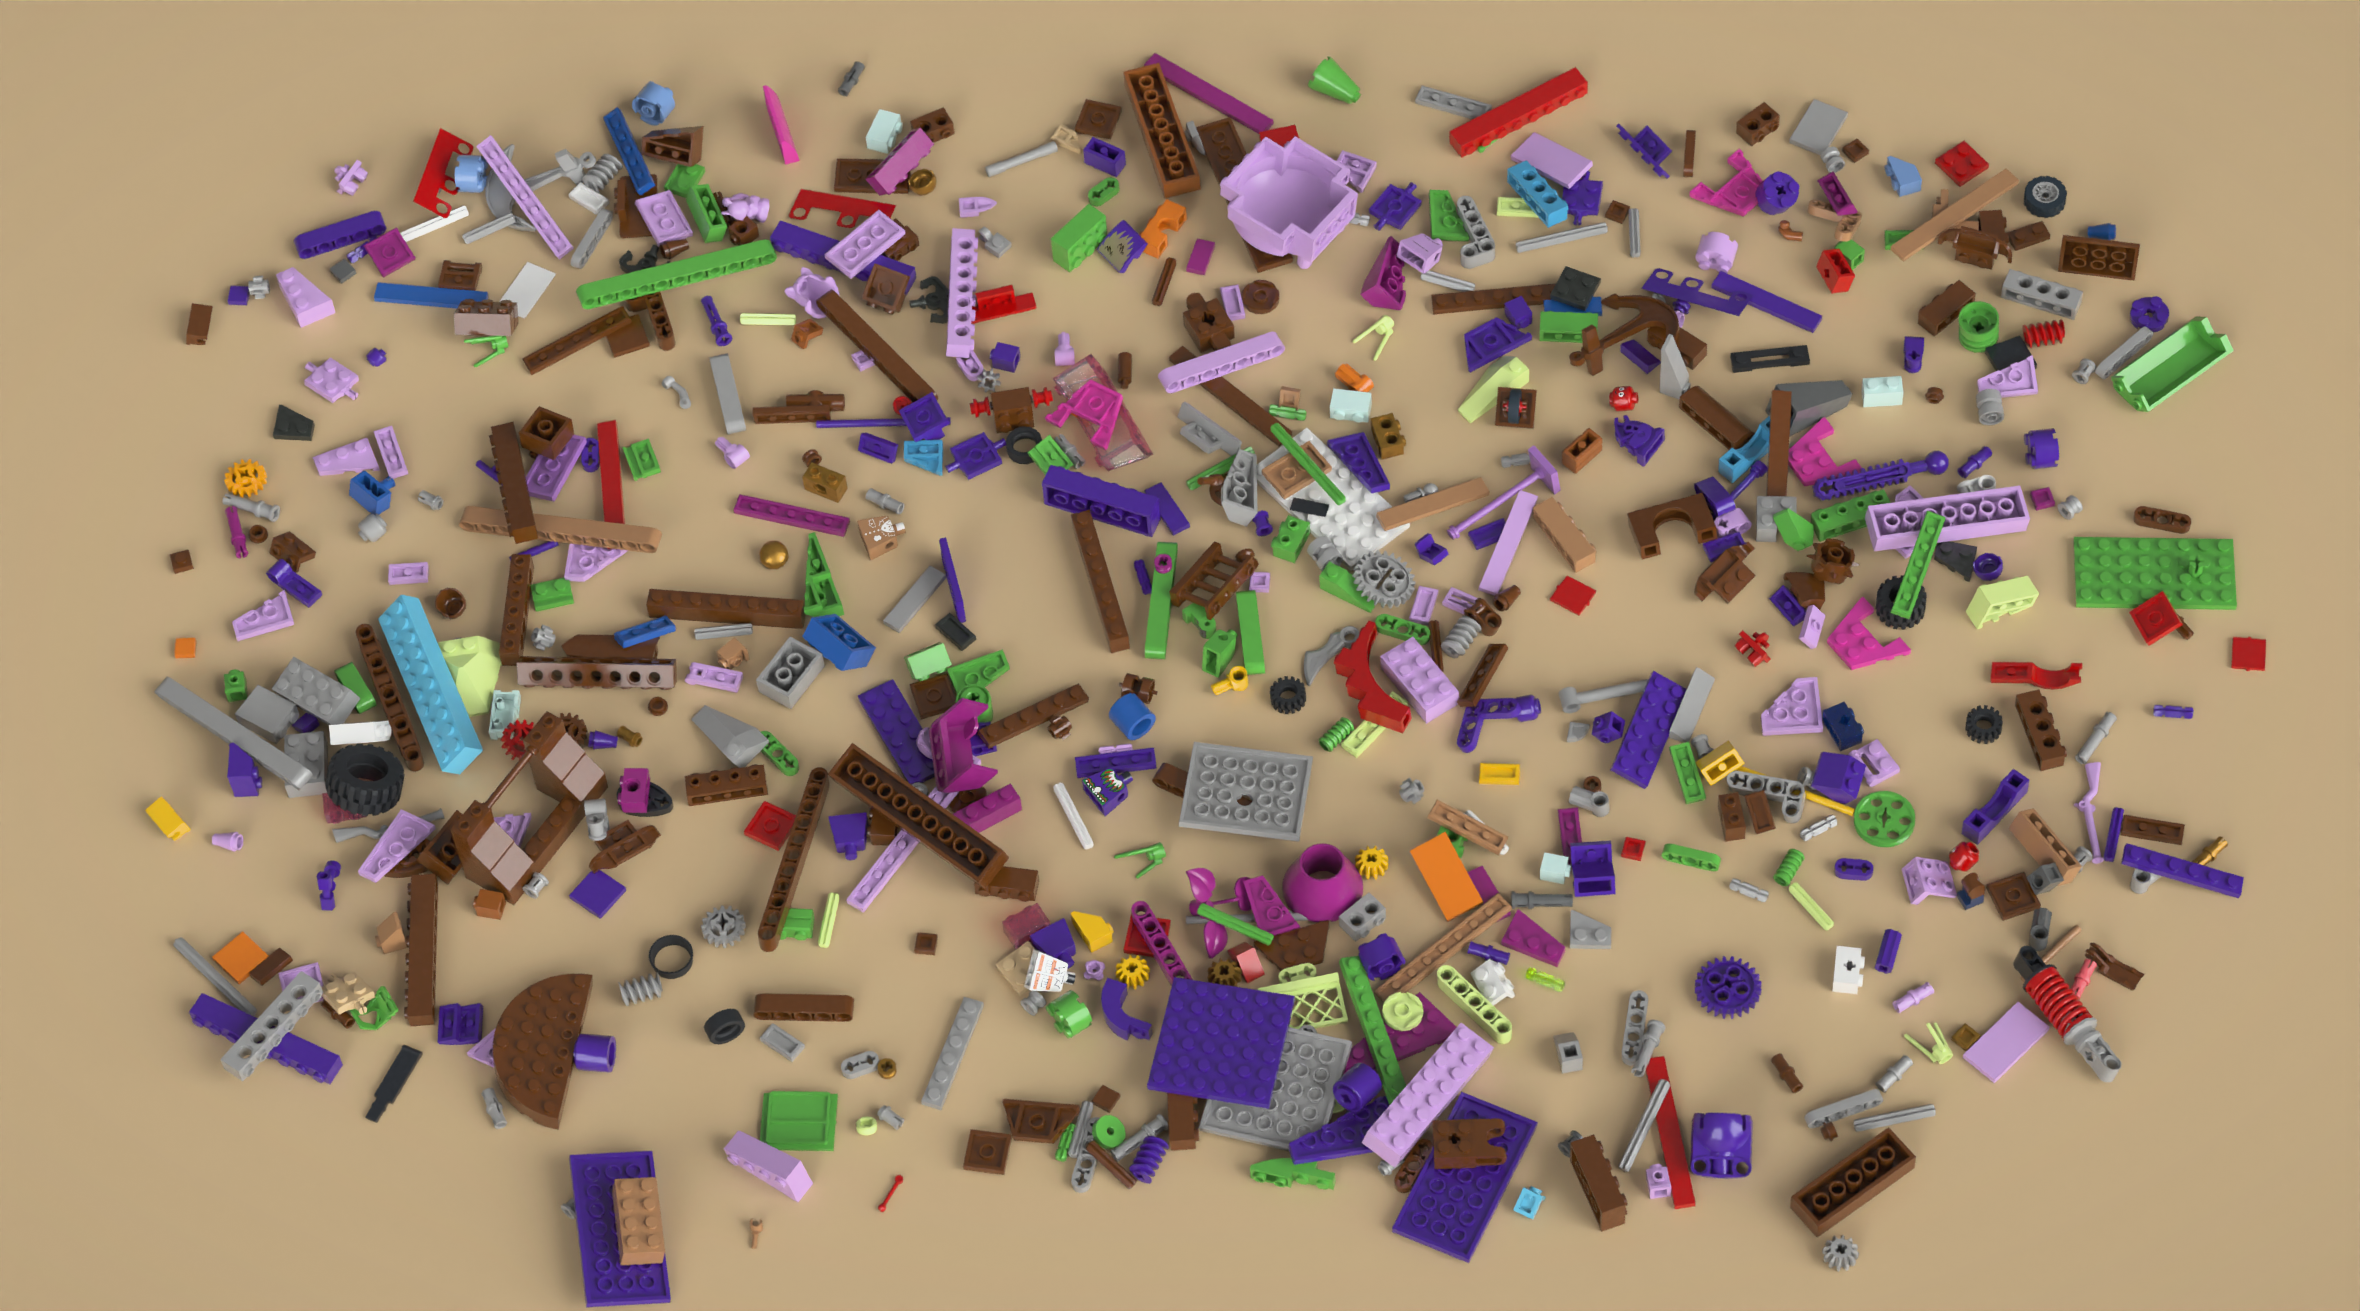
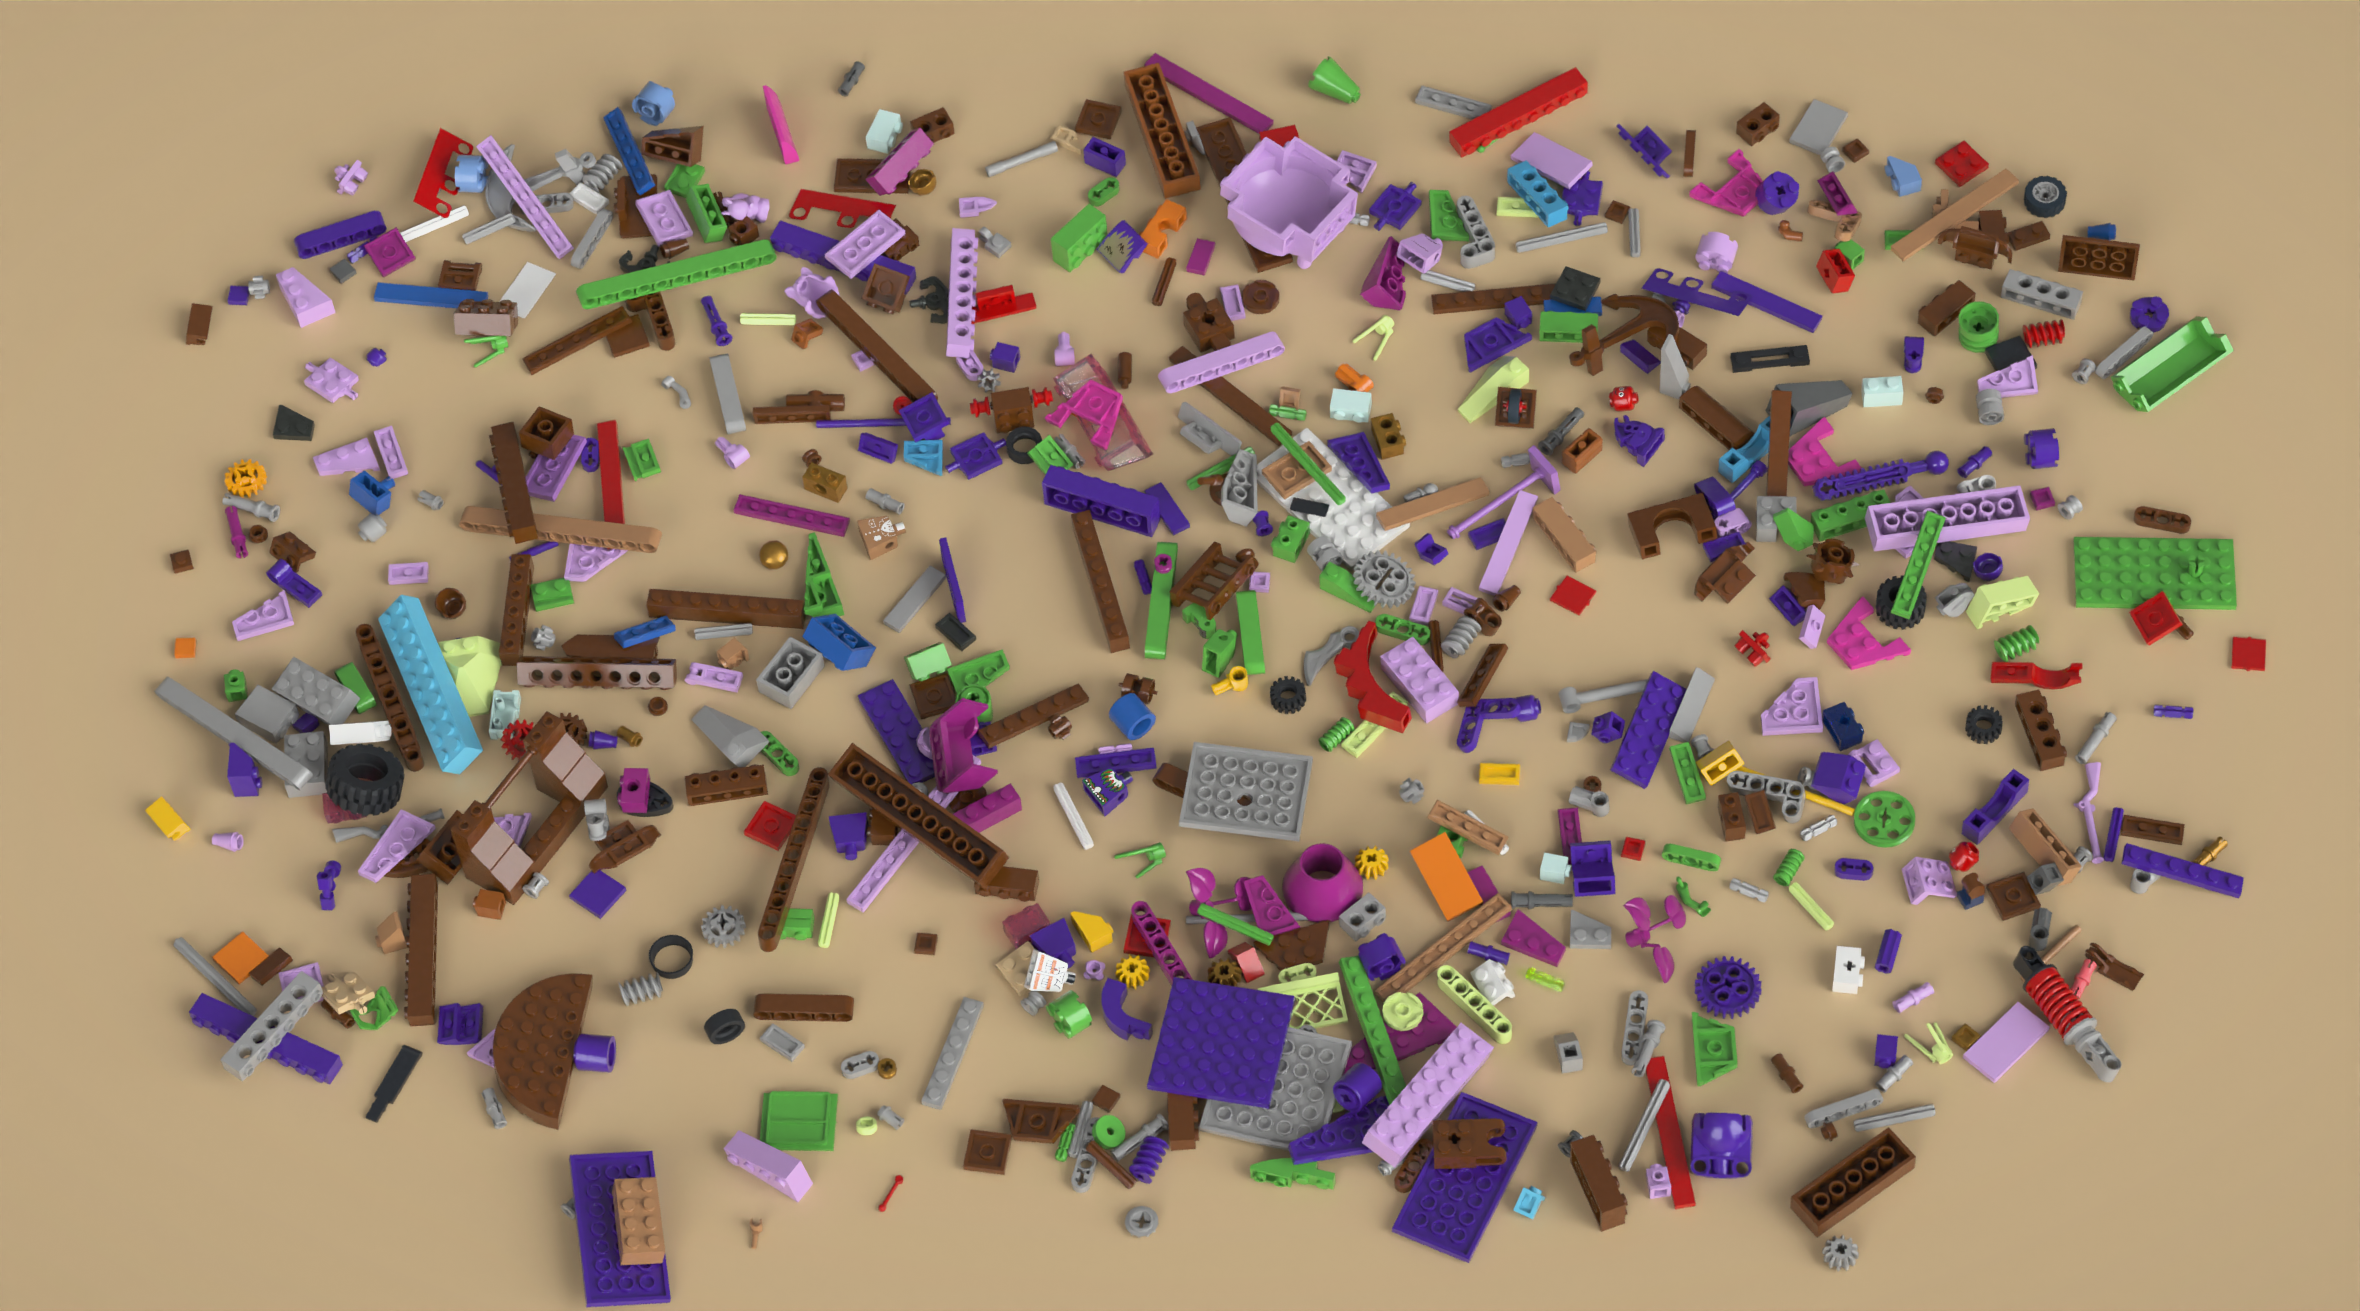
none -> light grey beam [519,193,574,215]
none -> light grey gear [1125,1206,1158,1239]
none -> dark grey pin [1538,407,1584,456]
none -> magenta plant [1623,895,1686,984]
none -> bright green piece [1676,877,1711,917]
none -> bright green wing [1692,1012,1738,1087]
none -> dark purple brick [1874,1034,1898,1069]
none -> light grey hand [1935,583,1975,618]
none -> bright green piece [1994,625,2039,662]

